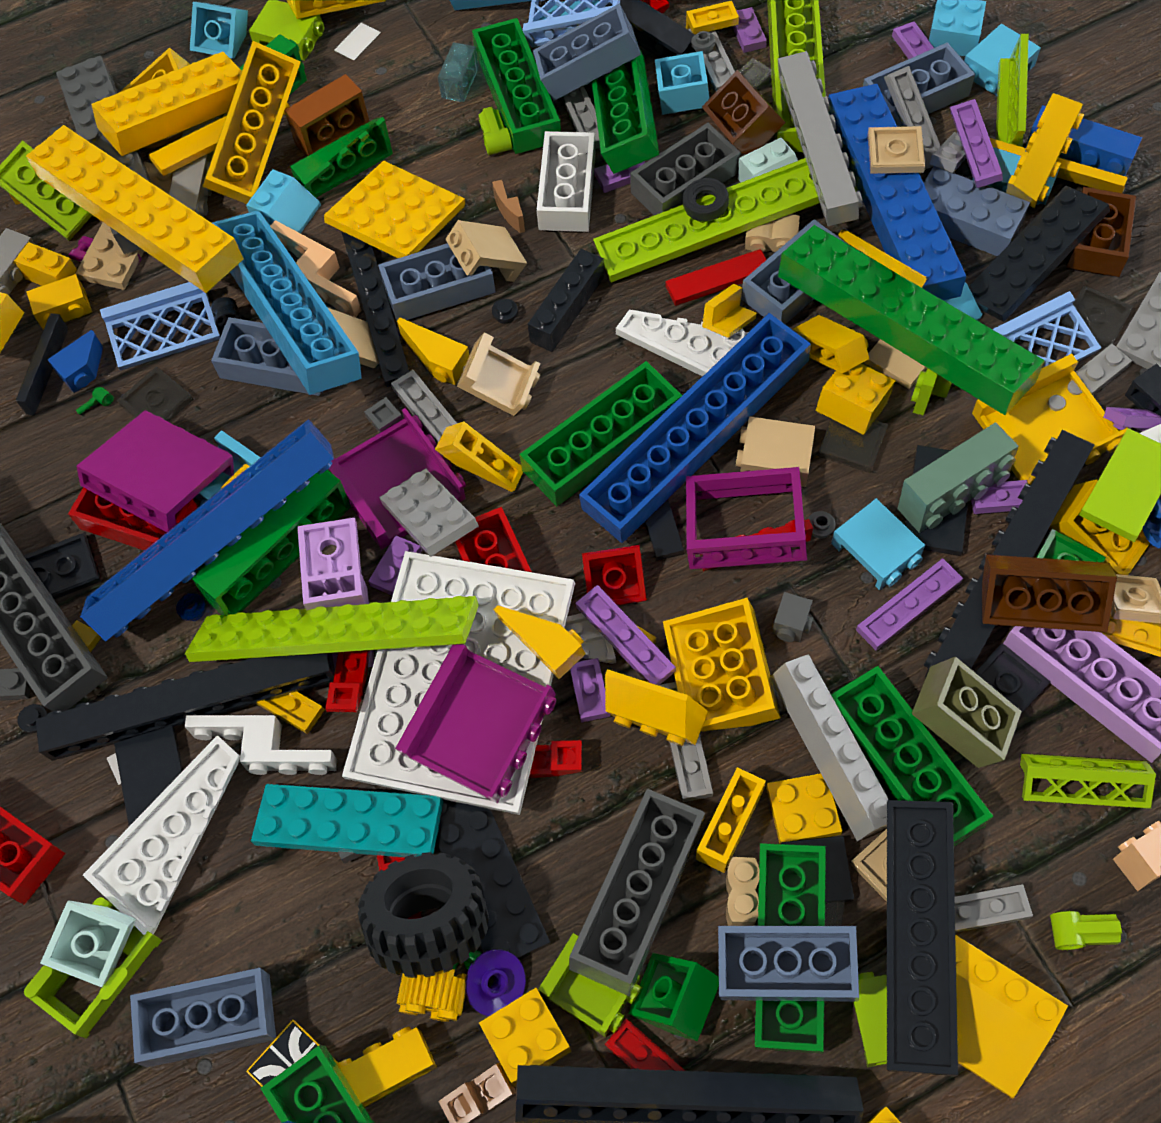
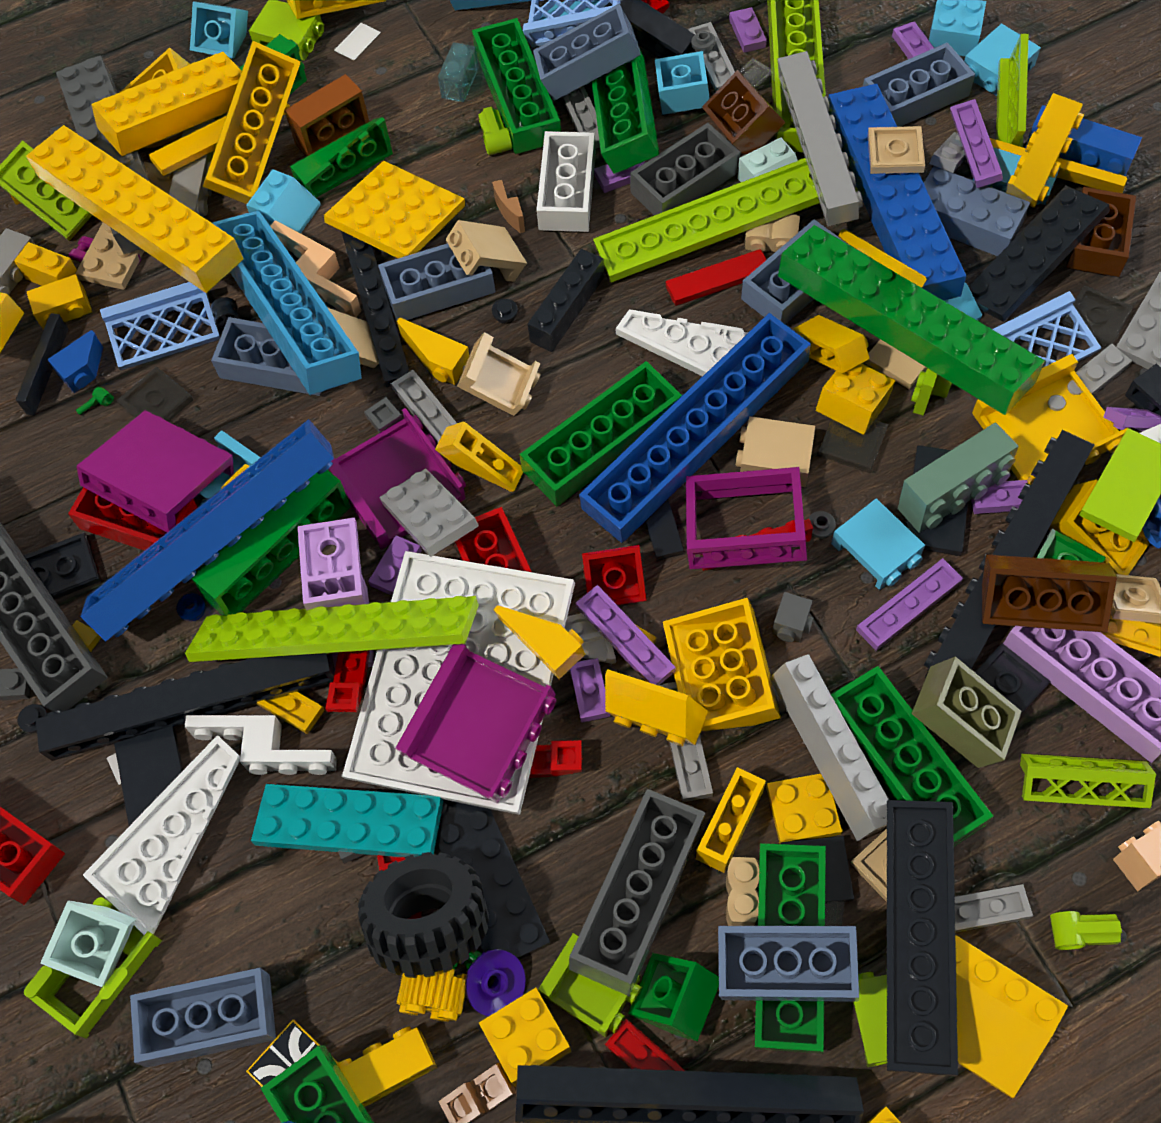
black tyre [683,178,729,221] -> none
yellow panel [686,1,739,35] -> none
yellow panel [702,284,757,338] -> none
light grey tile [884,66,940,170] -> none

